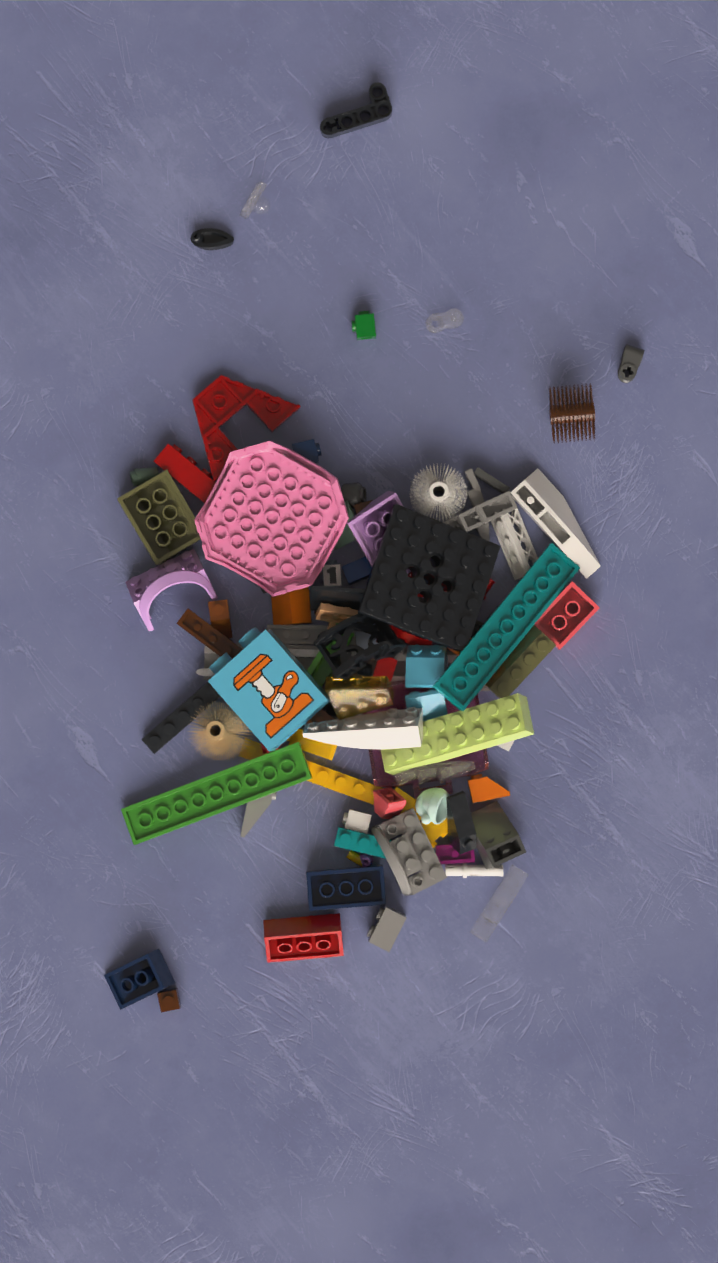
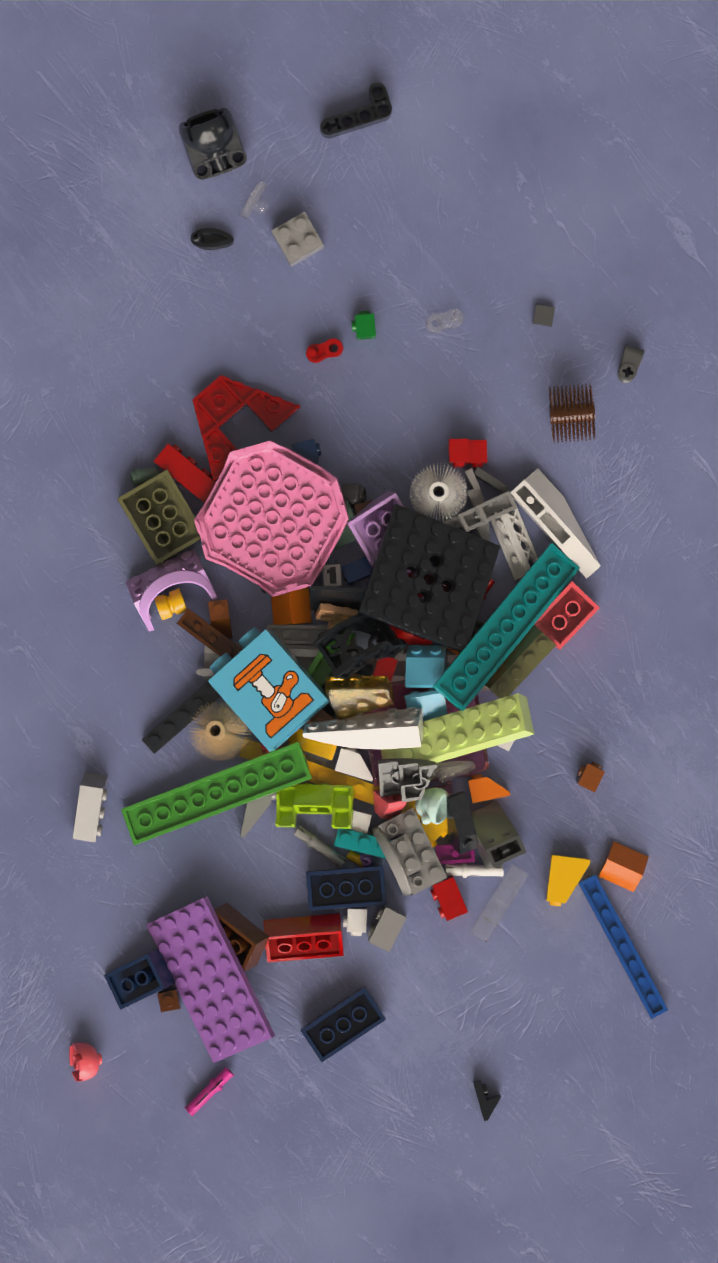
none -> coral cylinder [69,1042,102,1082]
none -> wedge [73,772,108,842]
none -> medium lavender plate [146,896,275,1063]
none -> yellow wheel [154,588,187,620]
none -> black piece [179,108,247,180]
none -> dark pink pin [185,1067,234,1116]
none -> reddish brown brick [214,903,269,972]
none -> light grey brick [271,212,324,267]
none -> lime bracket [275,783,355,829]
none -> light grey pin [293,825,347,868]
none -> dark blue brick [300,985,386,1062]
none -> red piece [306,338,344,363]
none -> white slope [335,747,373,782]
none -> white brick [343,908,367,936]
none -> dark grey slope [377,758,437,802]
none -> red brick [430,876,468,921]
none -> red brick [448,438,487,468]
none -> black slope [473,1080,501,1121]
none -> dark grey tile [533,304,555,327]
none -> yellow slope [545,854,590,906]
none -> dark orange brick [576,761,605,792]
none -> blue plate [578,874,668,1019]
none -> orange slope [598,841,649,892]

